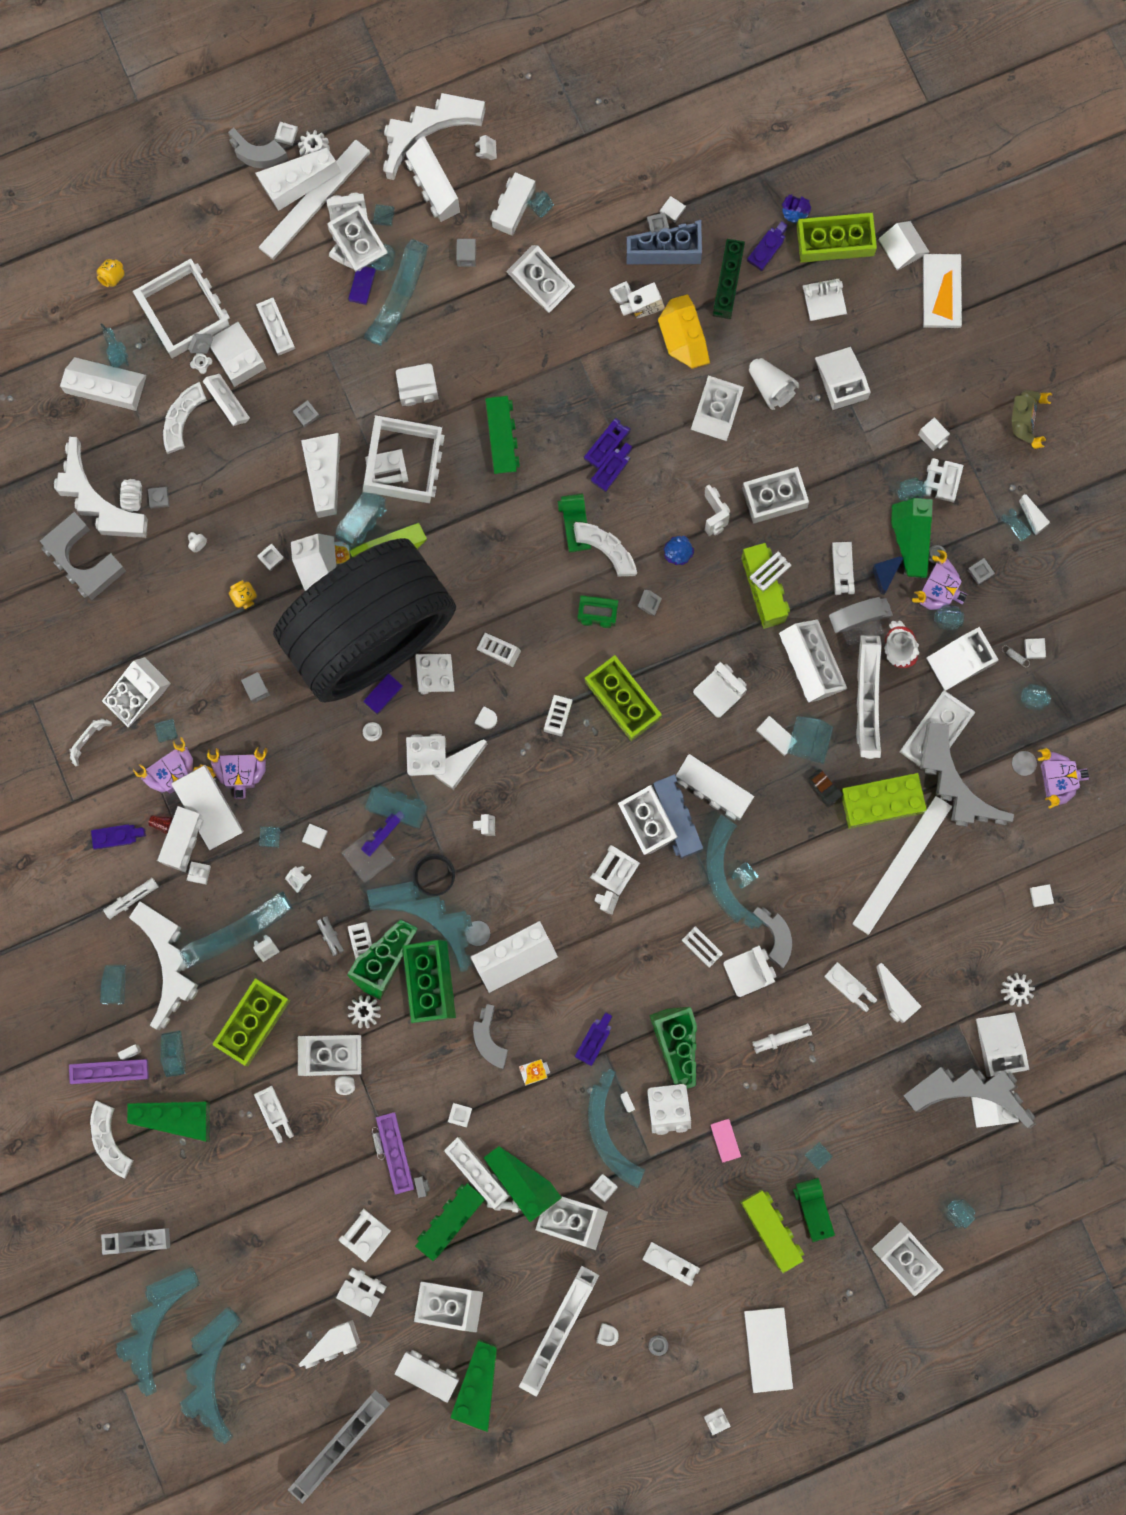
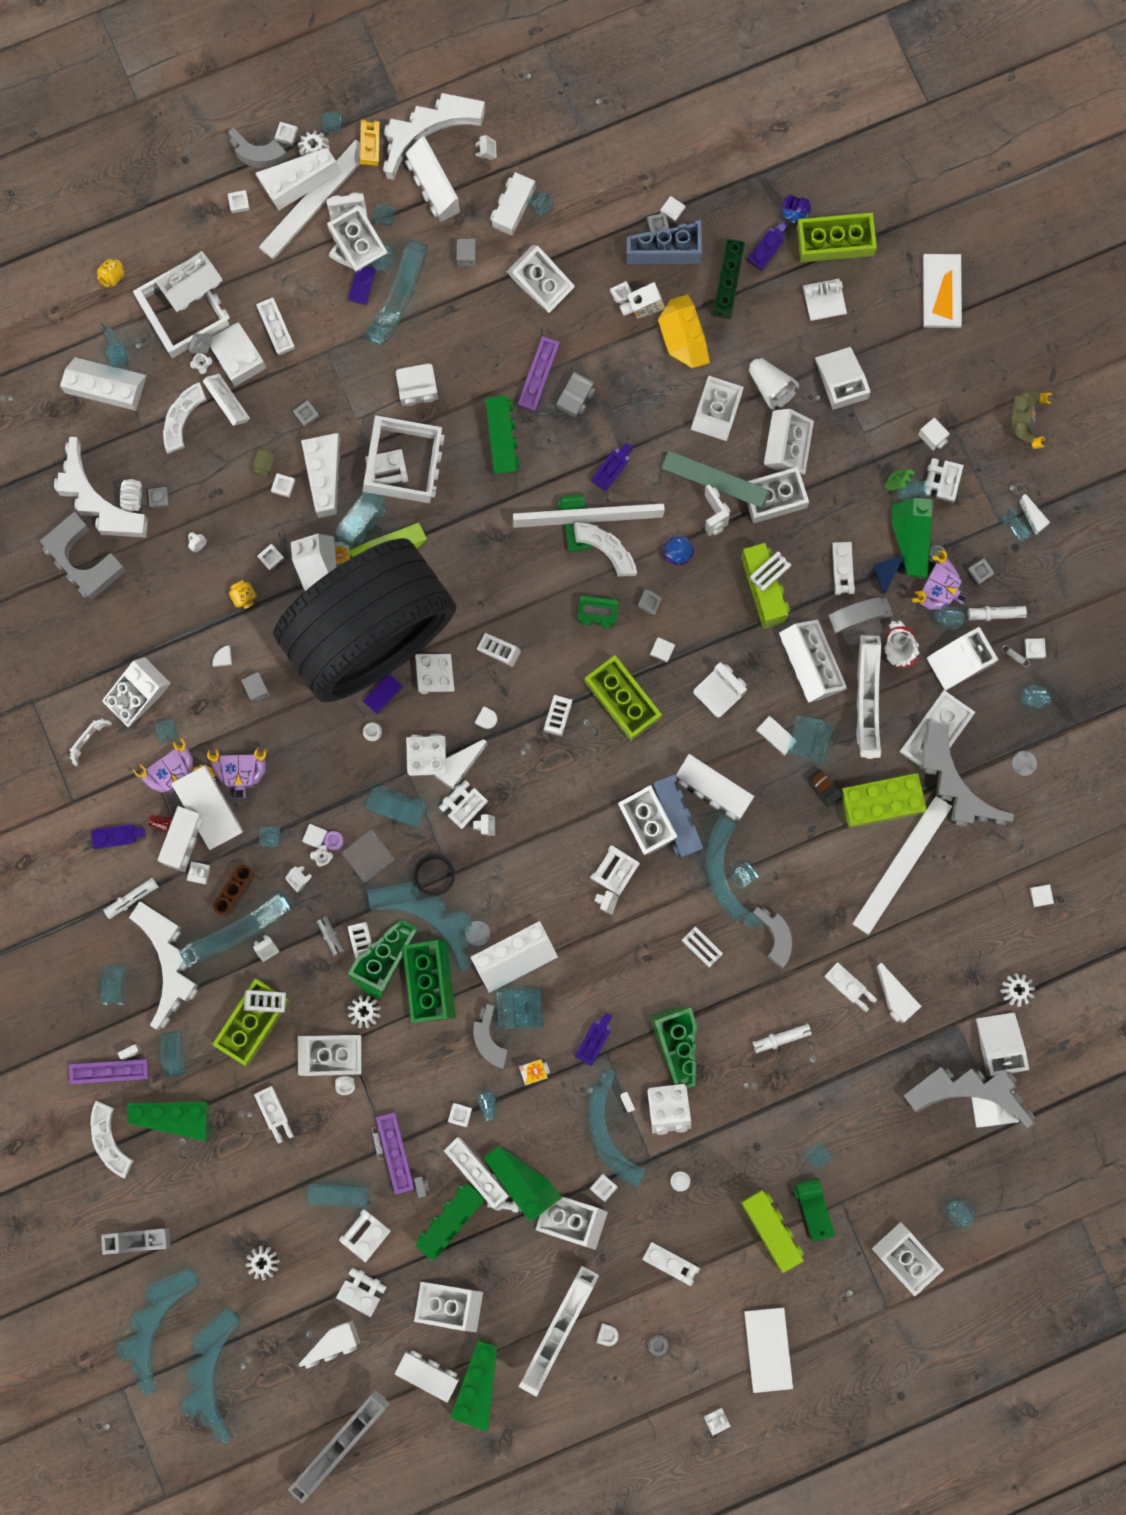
dark purple hinge [361,811,405,857] -> none
dark purple plate [584,418,631,470] -> none
bright pink tile [710,1119,741,1163] -> none
white bracket [724,946,776,997] -> none
white slope [878,221,929,271] -> none
lavender torso [1038,748,1089,809] -> none
none -> white slope [156,251,223,312]
none -> white tile [213,645,232,667]
none -> reddish brown beam [213,865,254,916]
none -> white plate [228,190,250,213]
none -> white slope [244,990,286,1013]
none -> white gear [245,1246,280,1280]
none -> olive brick [252,448,275,477]
none -> white plate [271,473,295,498]
none -> clear light blue brick [307,1183,370,1208]
none -> white plate [310,845,333,866]
none -> clear light blue tile [322,113,342,133]
none -> lavender tile [324,831,344,851]
none -> yellow plate [359,119,379,166]
none -> white plate [438,780,488,829]
none -> clear light blue cone [477,1091,496,1121]
none -> clear light blue slope [497,989,543,1030]
none -> white tile [512,503,665,528]
none -> medium lavender plate [517,336,560,412]
none -> light grey brick [556,372,596,418]
none -> white tile [650,637,675,663]
none -> sand green tile [662,451,770,508]
none -> white plate [670,1171,690,1191]
none -> white slope [764,409,814,475]
none -> bright green tile [884,469,915,490]
none -> white pin [967,606,1027,621]

